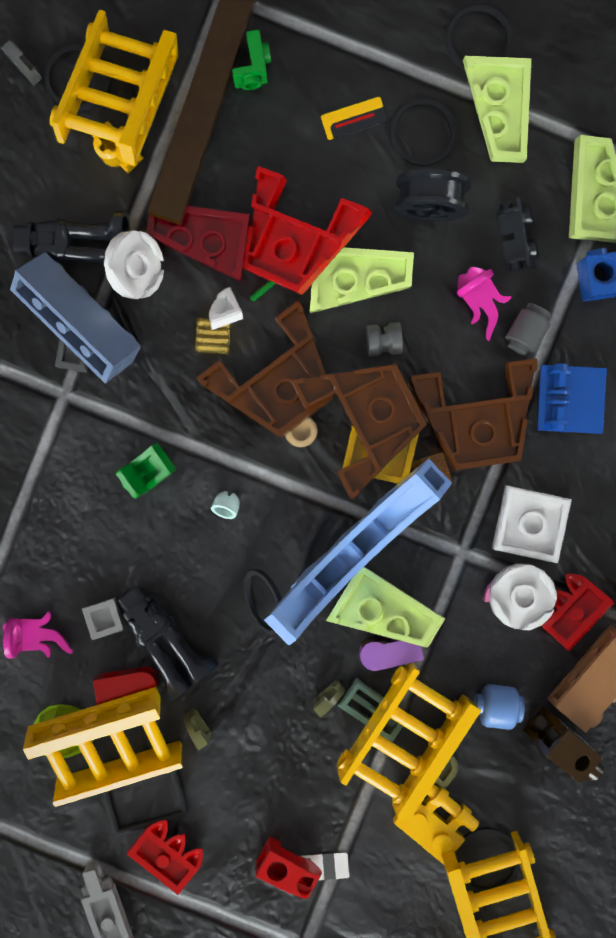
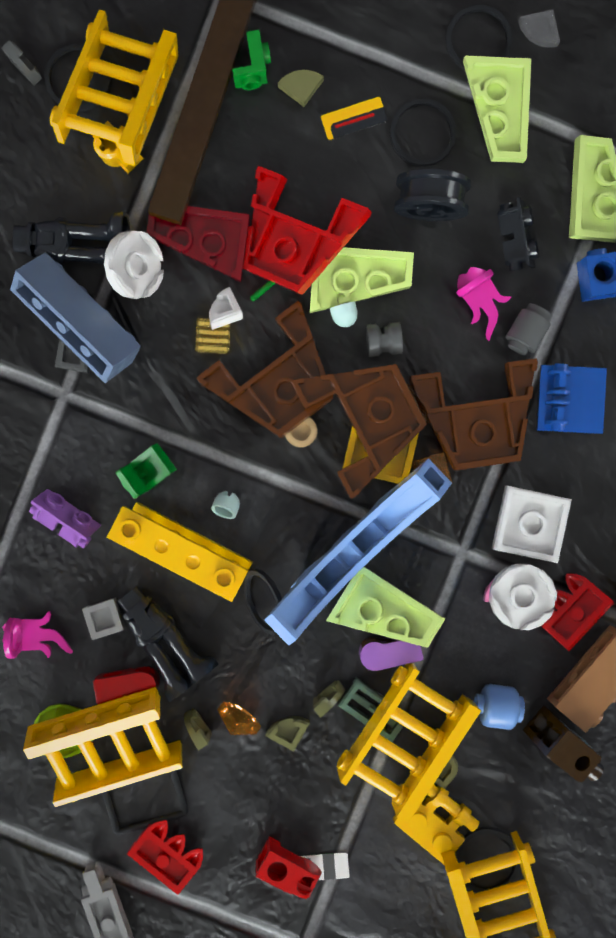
none -> medium lavender hinge [29,489,101,549]
none -> yellow fence [106,502,253,602]
none -> clear orange tile [217,702,261,735]
none -> olive tile [265,716,310,752]
none -> olive tile [278,70,324,107]
none -> light aqua hinge [330,301,358,327]
none -> clear tile [518,9,560,48]

